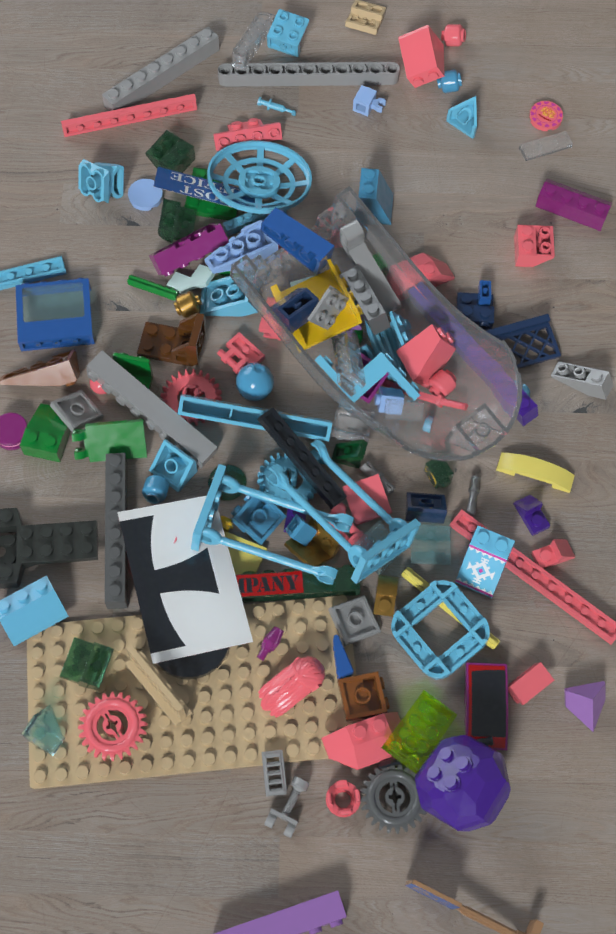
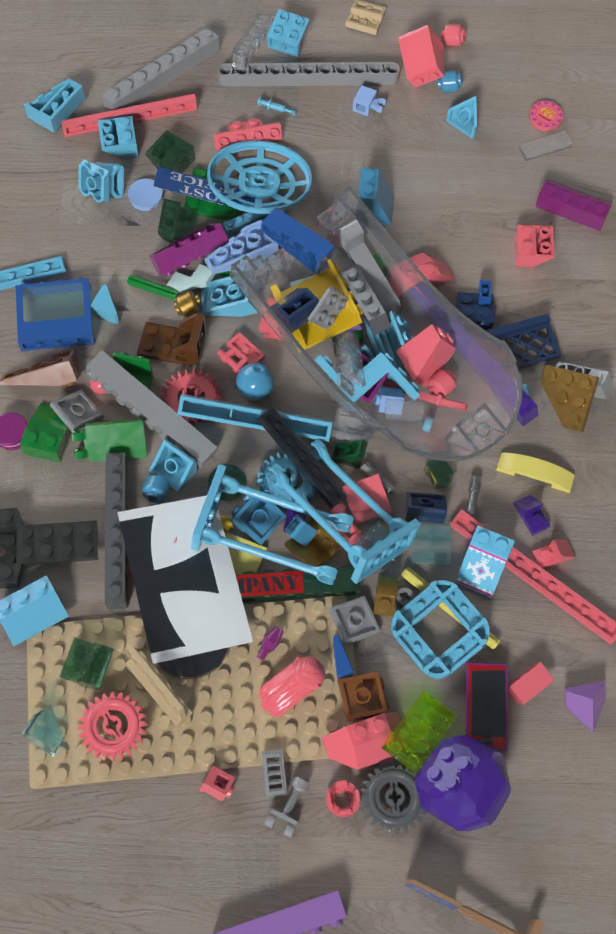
none -> medium azure wedge [24,78,85,133]
none -> medium azure slope [90,284,119,324]
none -> medium azure slope [98,116,138,159]
none -> coral brick [199,766,235,801]
none -> light grey bush [396,588,414,607]
none -> pearl gold plate [541,365,599,432]

